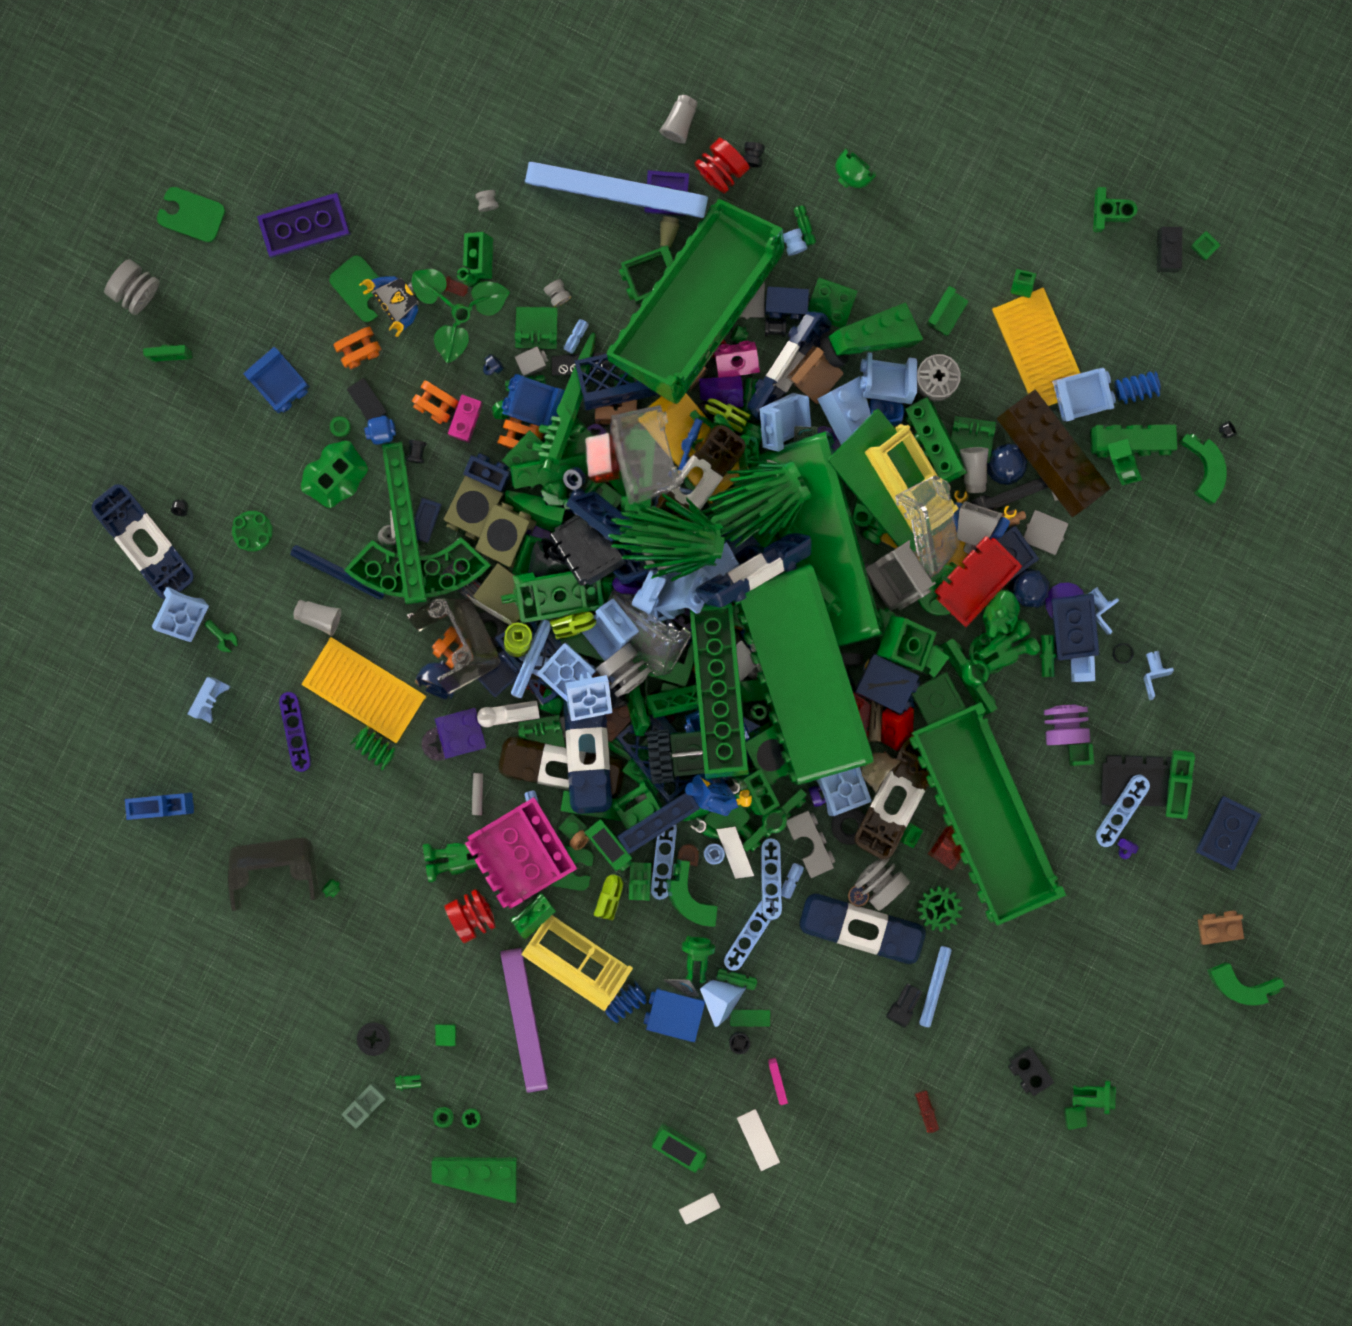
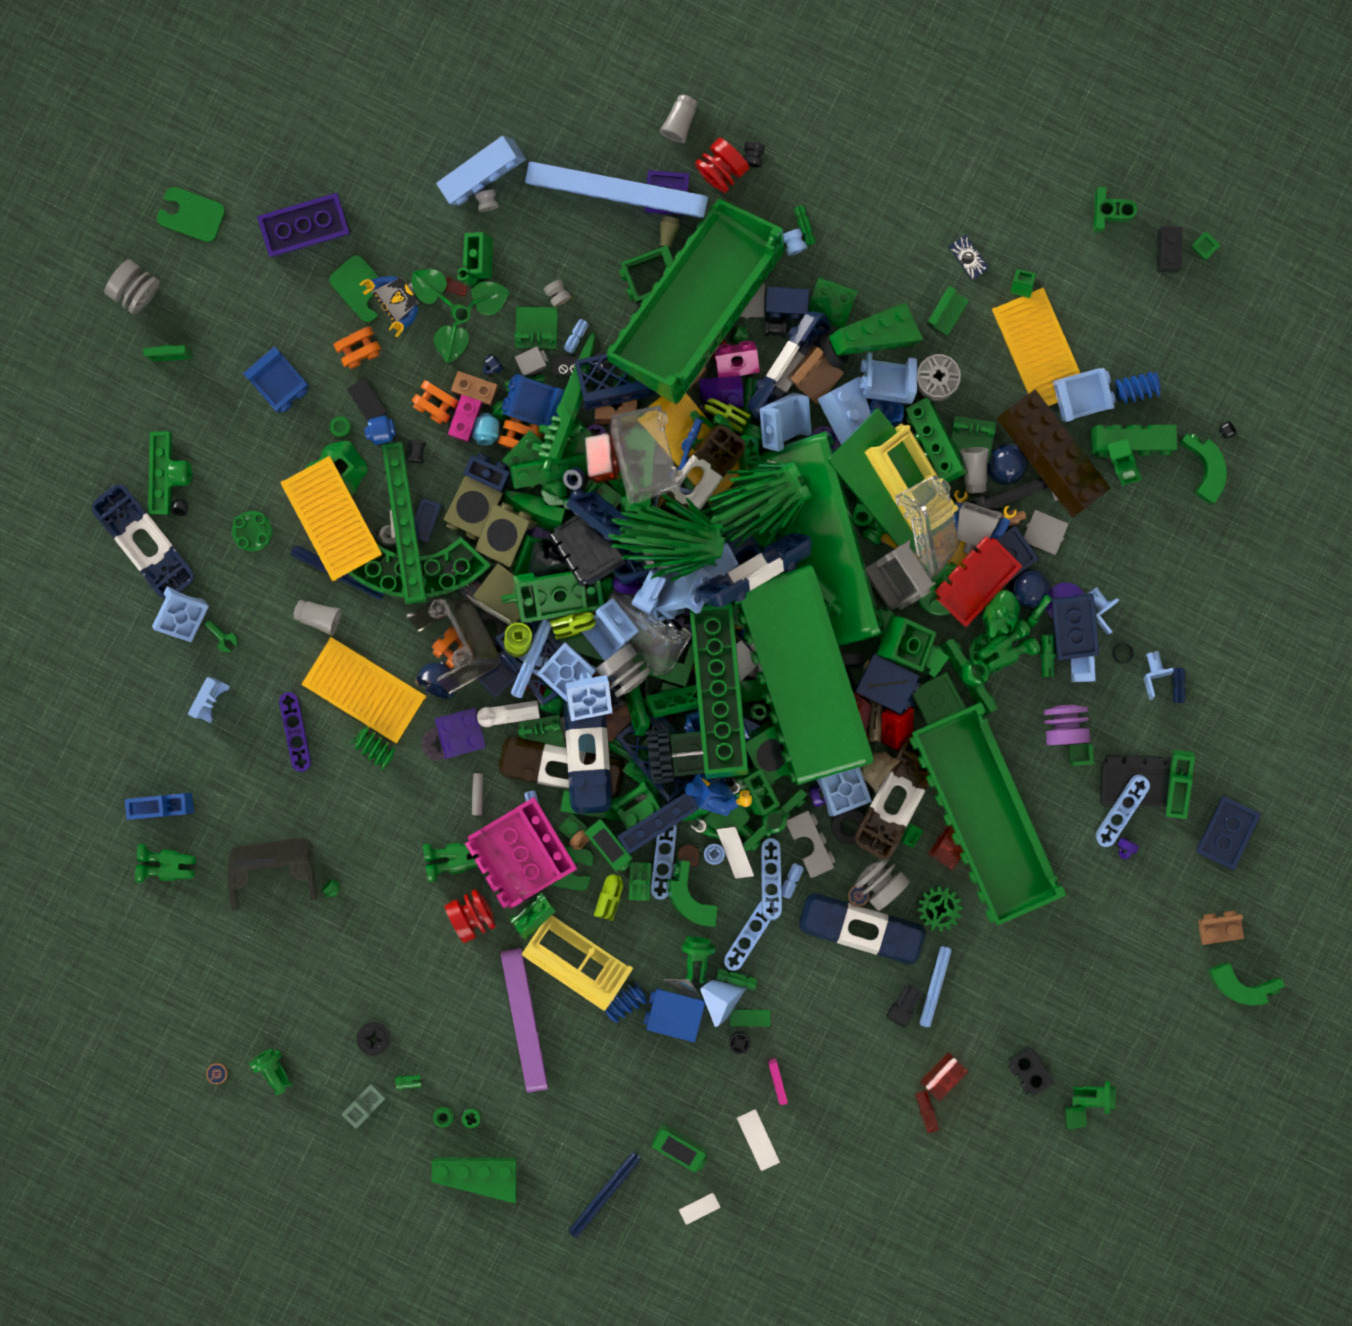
green slope [435,1024,457,1046] -> none
light grey sticker [794,426,817,442] -> none
green cylinder [835,148,877,188] -> none
none -> green piece [135,844,196,883]
none -> green plate [148,431,193,515]
none -> tile [206,1063,228,1084]
none -> green piece [248,1048,293,1095]
none -> yellow window [281,456,382,581]
none -> light blue wedge [436,135,527,206]
none -> medium nougat brick [451,371,499,407]
none -> medium azure head [472,413,500,445]
none -> dark blue axle [569,1152,641,1238]
none -> clear red brick [920,1052,969,1102]
none -> tile [948,235,989,281]
none -> green bar [1026,595,1052,629]
none -> dark blue piece [1173,668,1185,703]

